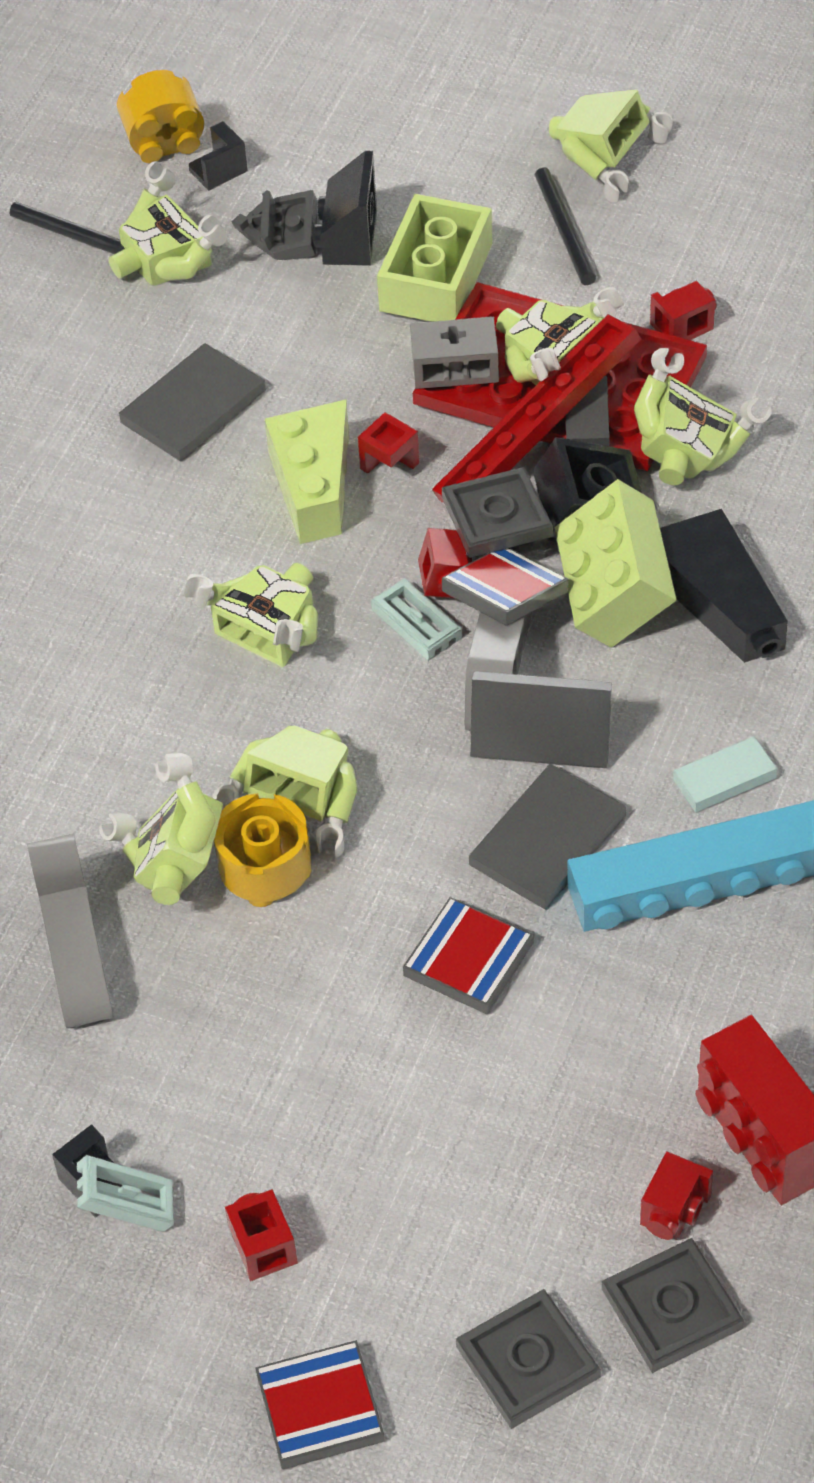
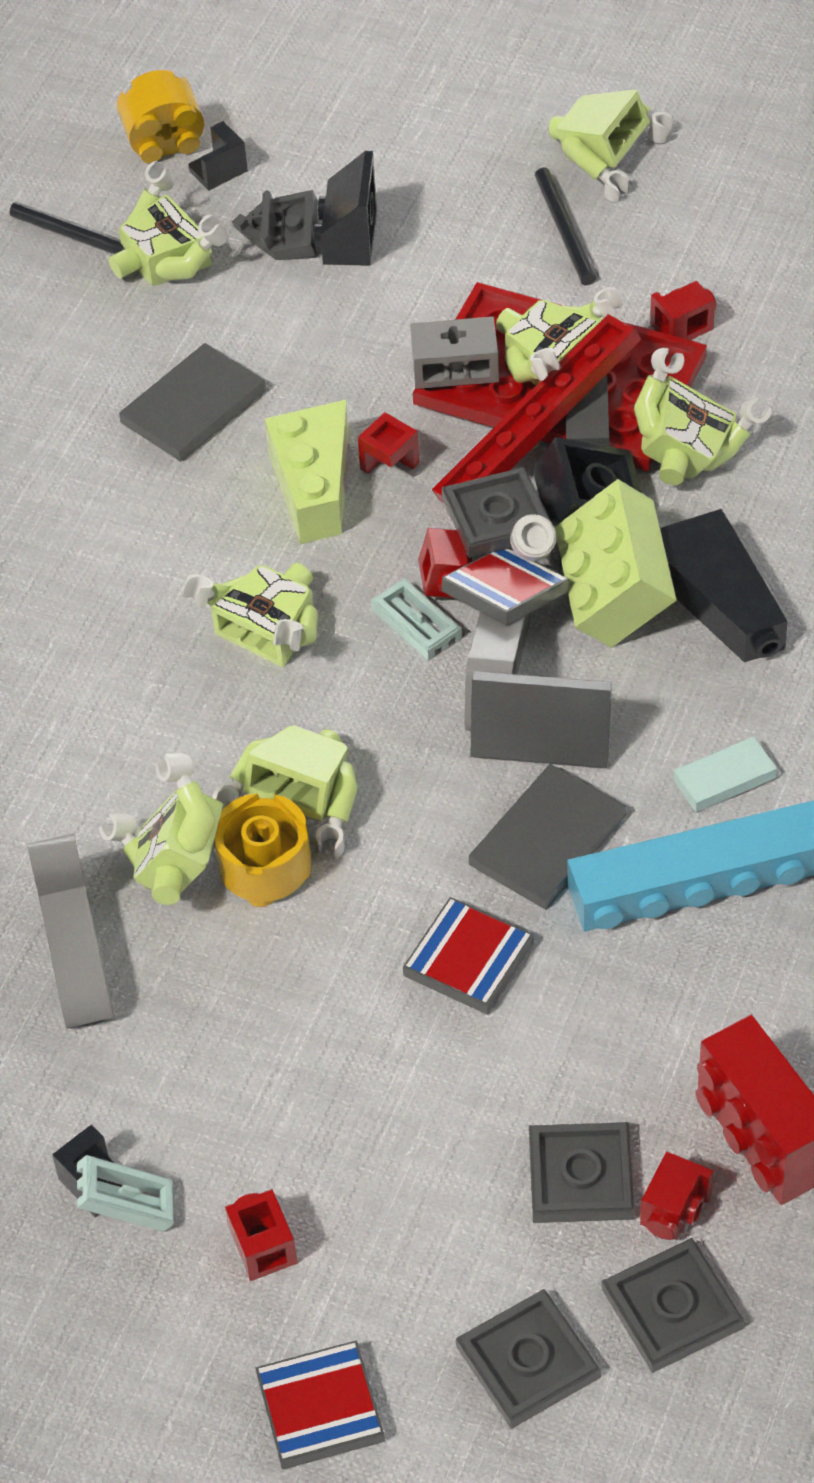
yellowish green brick [377,194,492,322] -> none
none -> white tile [510,514,556,562]
none -> dark grey tile [529,1122,635,1223]

